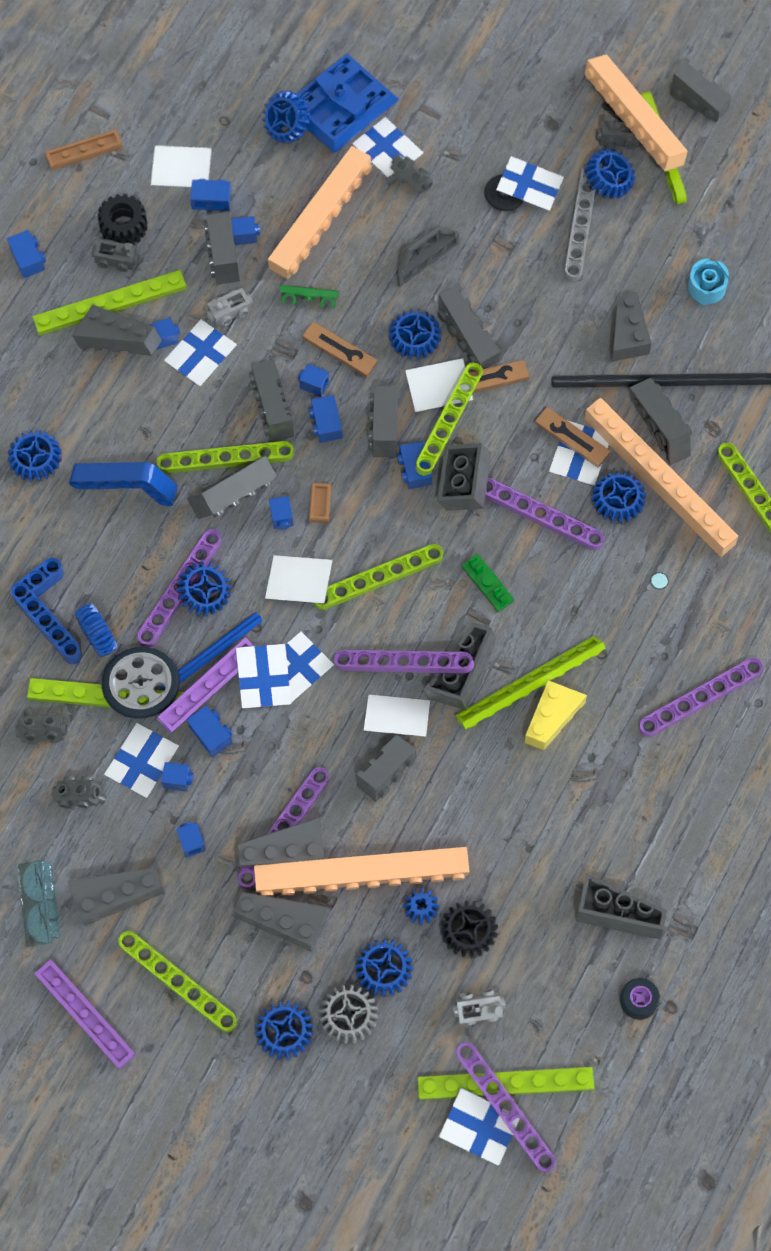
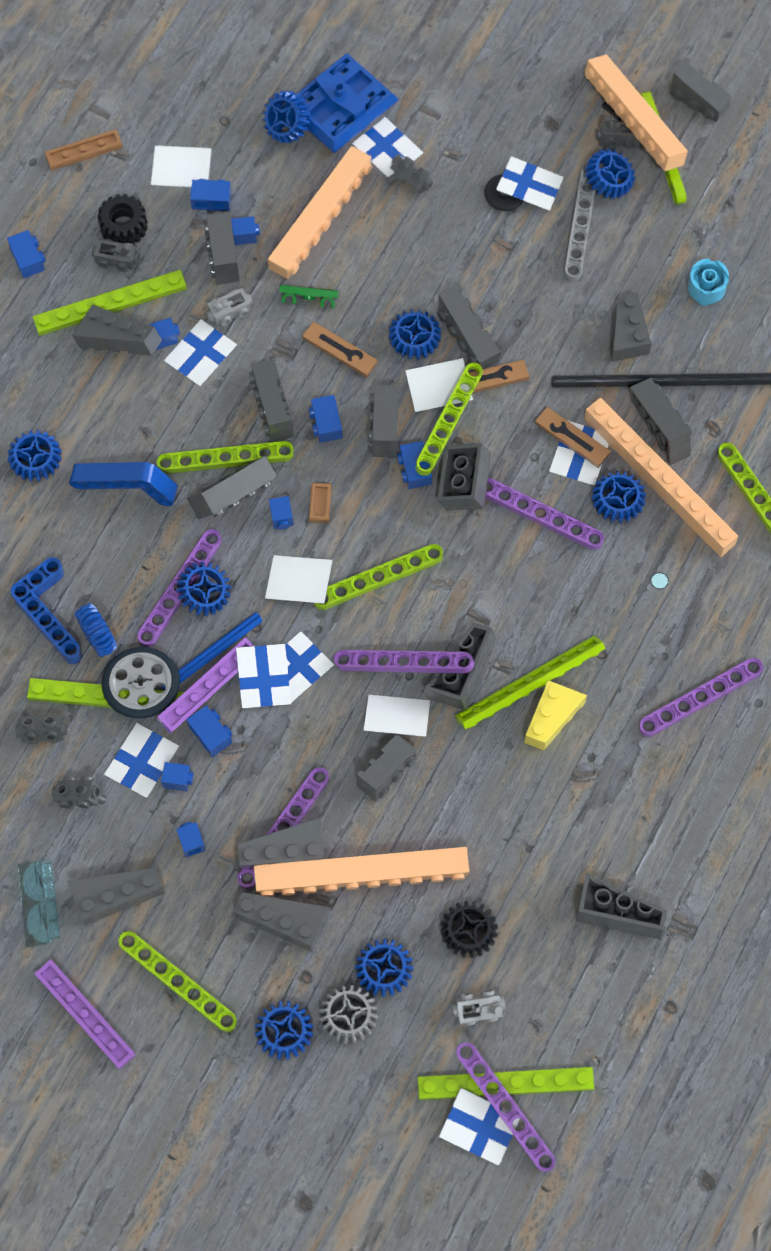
blue brick [298,364,329,397] -> none
dark grey wedge [398,227,459,287] -> none
blue gear [403,888,440,925] -> none
green plate [461,554,514,612] -> none
black wheel [620,978,660,1020] -> none

